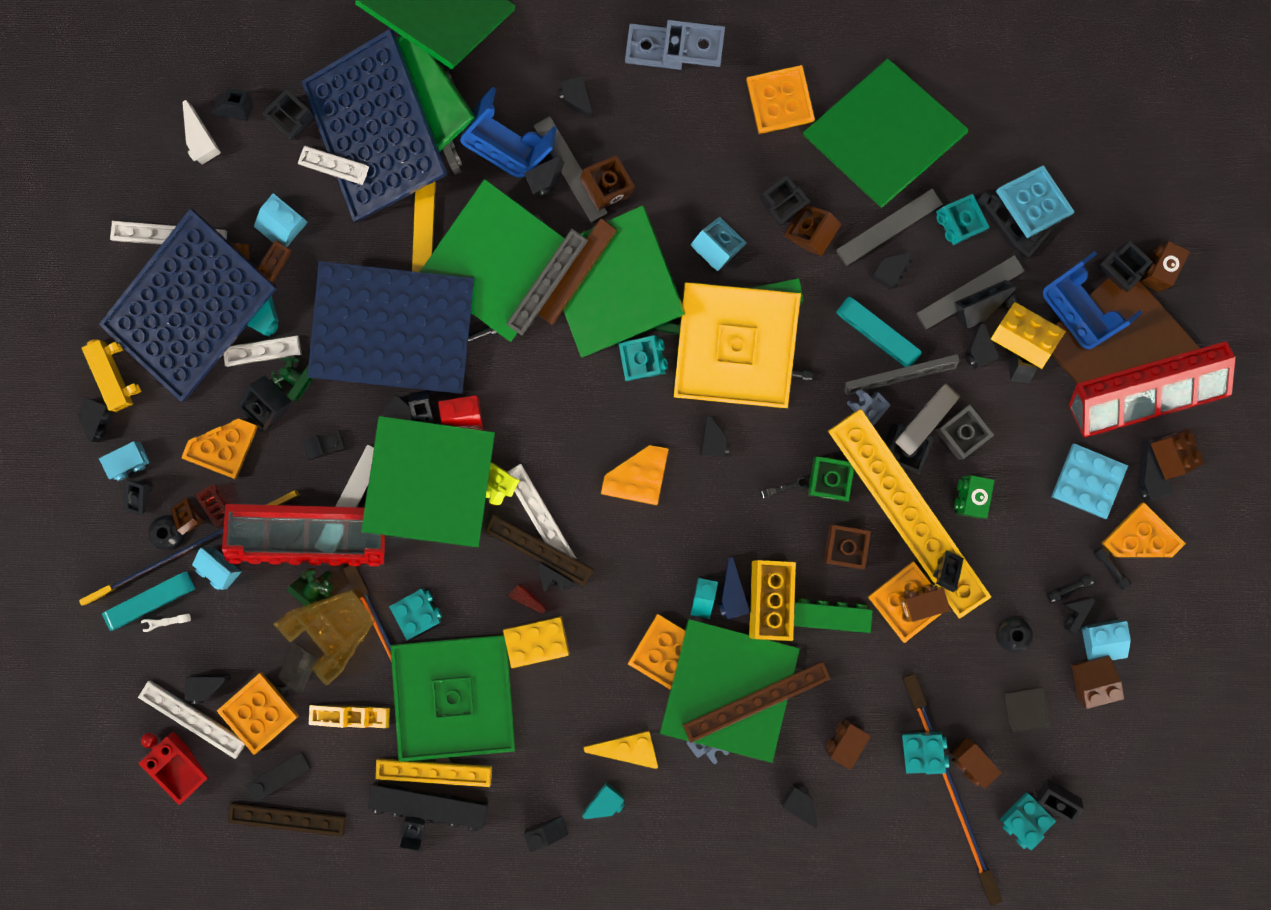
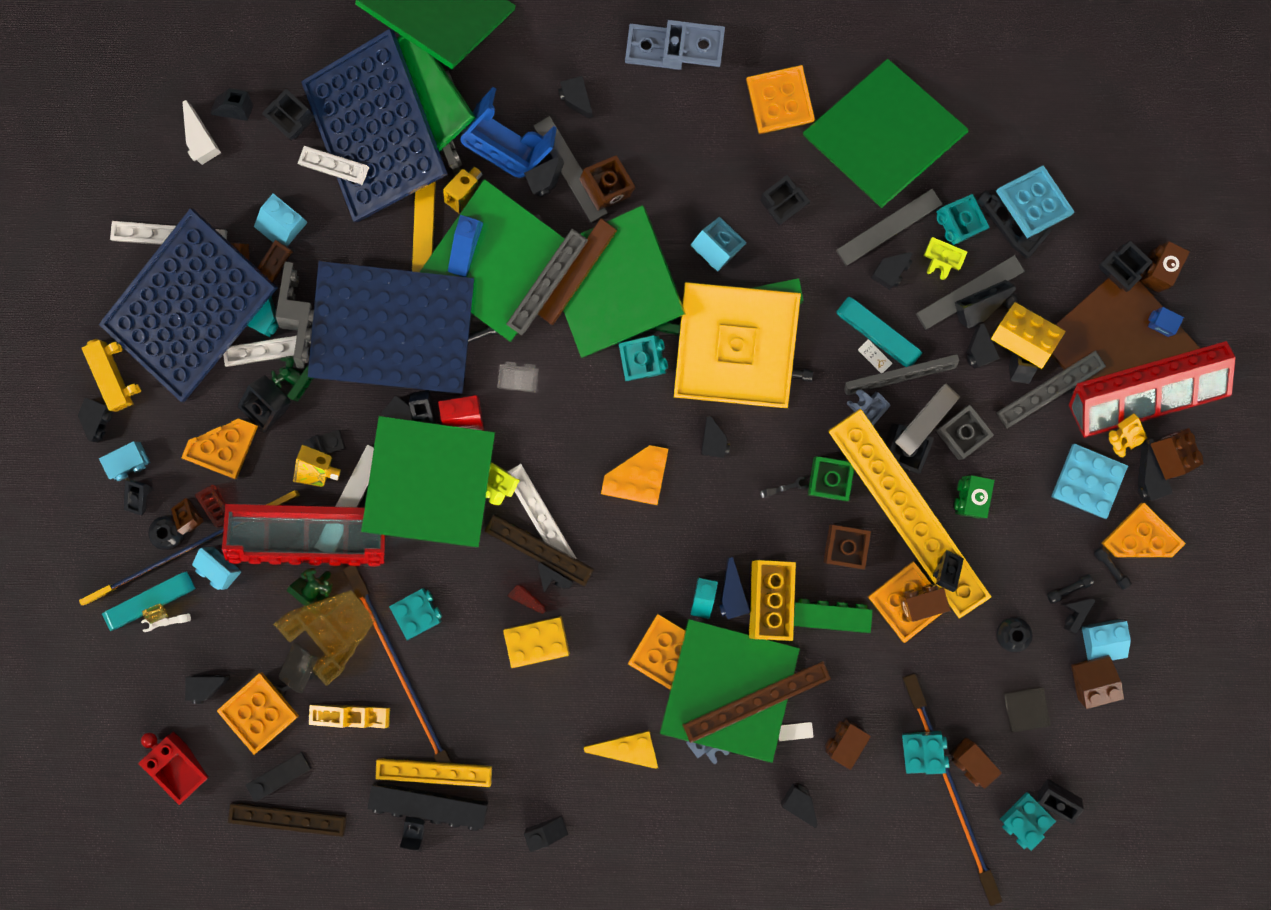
white tile [138,680,245,759] -> none
green tile [390,635,515,762] -> none
teal slope [582,782,625,819] -> none
reddish brown slope [784,205,841,256] -> none
blue windscreen [1043,251,1143,349] -> none
none -> clear yellow tile [142,604,169,624]
none -> dark grey bracket [276,262,314,369]
none -> yellow torso [293,445,341,487]
none -> yellow torso [443,167,482,214]
none -> blue slope [448,215,483,277]
none -> clear brick [497,361,540,393]
none -> white sticker [779,722,813,741]
none -> white sticker [858,339,892,373]
none -> neon yellow plate [924,237,967,280]
none -> dark grey tile [996,351,1106,429]
none -> yellow plate [1109,413,1147,457]
none -> blue brick [1148,307,1184,337]

